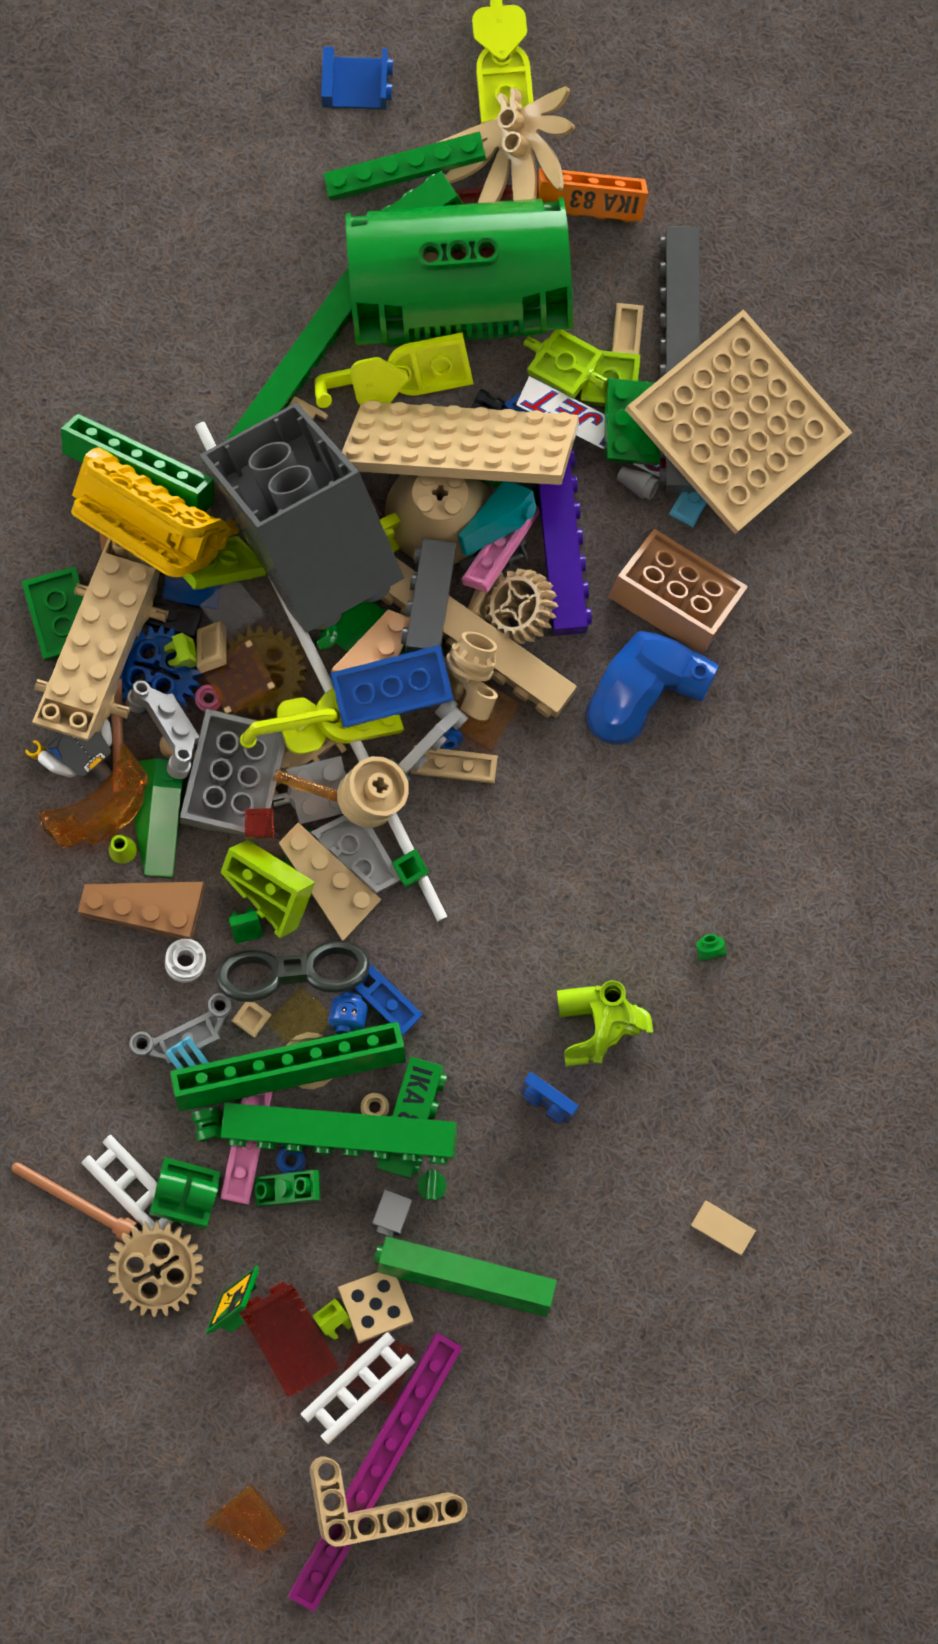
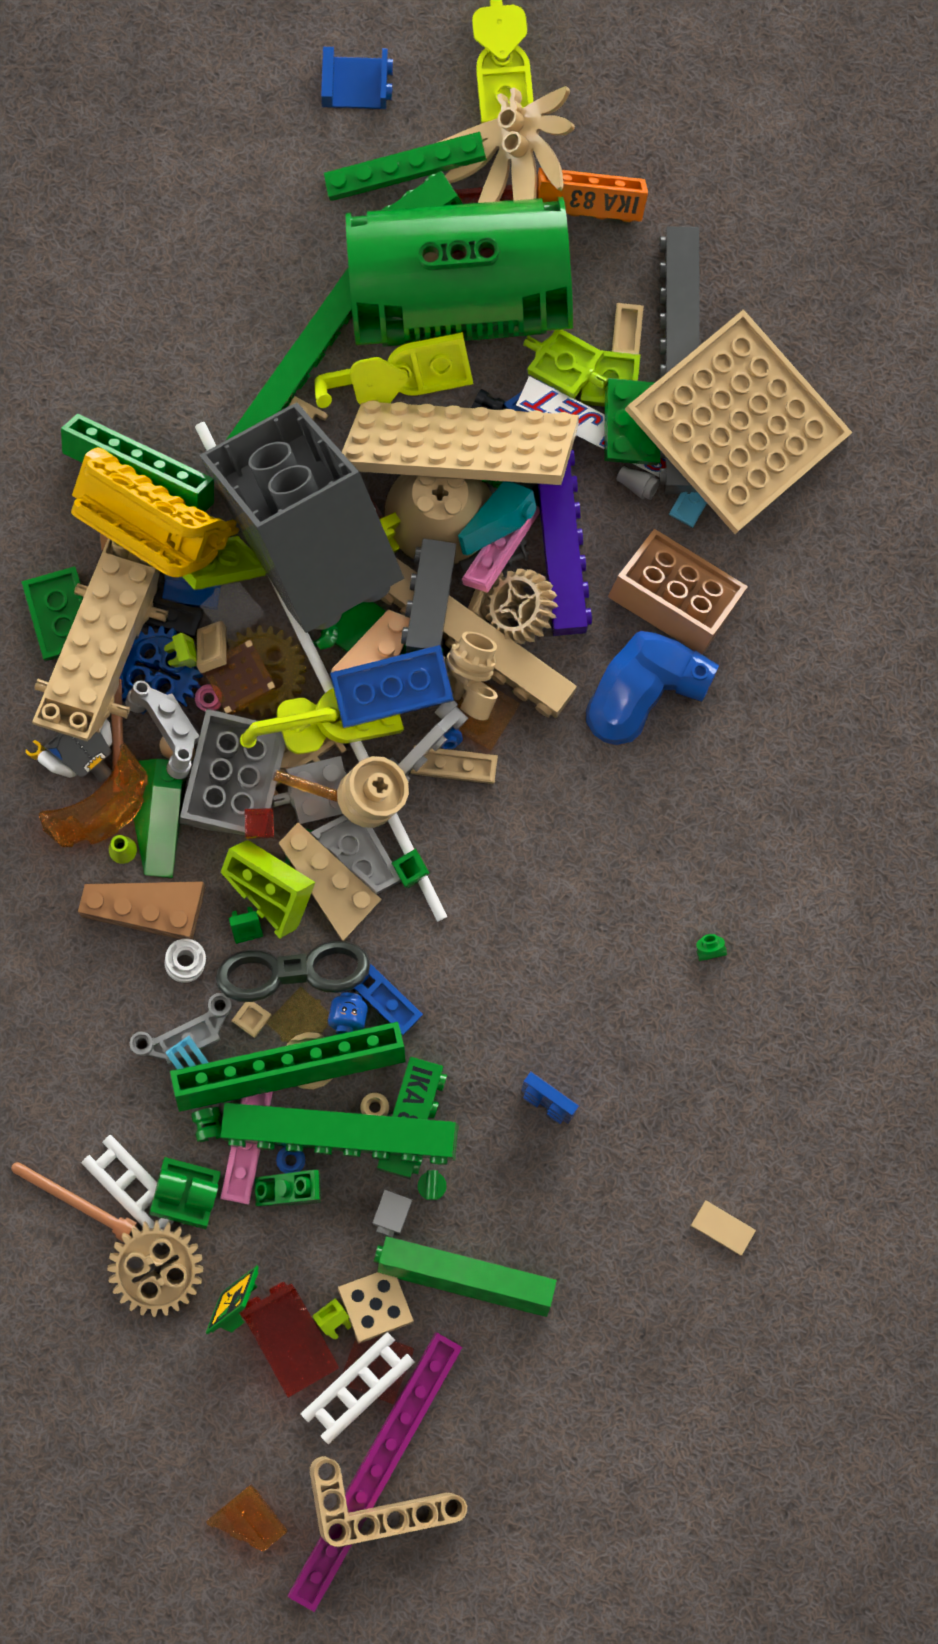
lime helmet [557,980,653,1067] -> none

